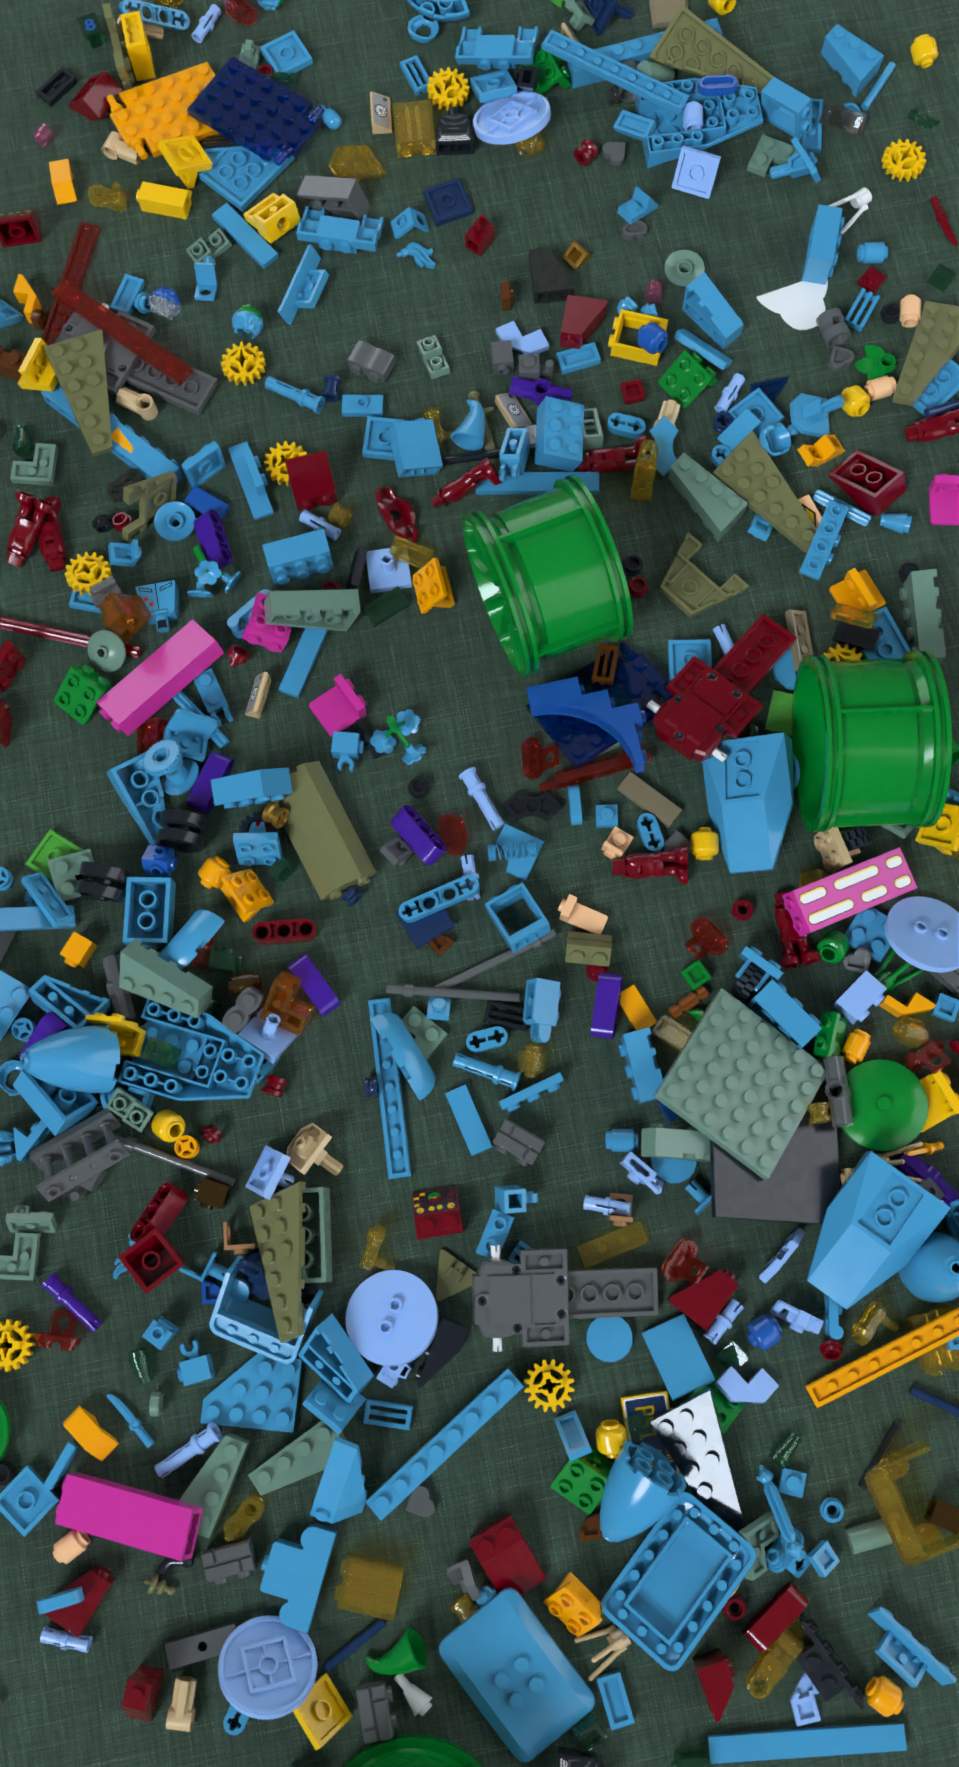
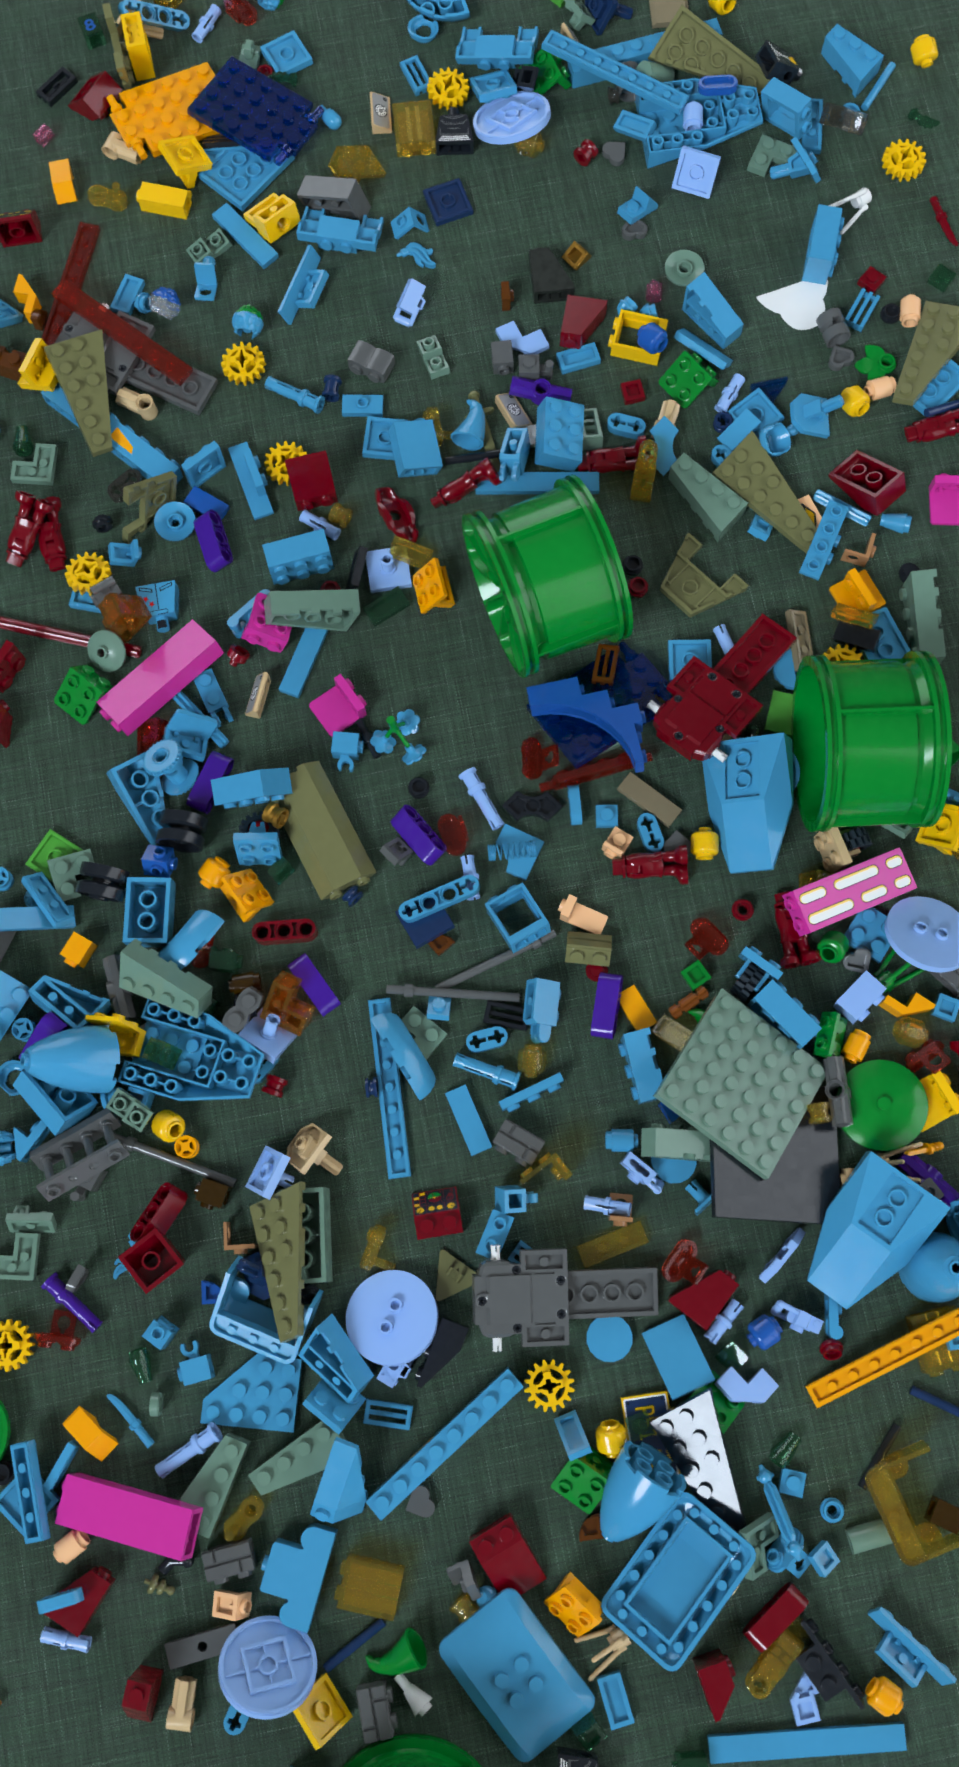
dark red plate [112,512,133,532] -> none
dark azure bracket [179,1250,229,1282] -> none
dark azure plant [187,545,241,598] -> none
dark red plate [202,1124,223,1145] -> none
dark red brick [465,215,495,257] -> none
dark red plate [722,1594,747,1621] -> none
light orange slope [798,434,845,467] -> none
clear yellow piece [851,1300,899,1346] -> none
dark azure brick [857,242,888,264] -> none
none -> dark azure brick [10,1439,51,1544]
none -> dark grey tile [65,1264,89,1293]
none -> light nougat bracket [212,1589,252,1621]
none -> light blue piece [393,278,426,327]
none -> clear yellow bracket [519,1152,573,1186]
none -> black torso [755,40,802,85]
none -> medium nougat bracket [840,533,877,567]

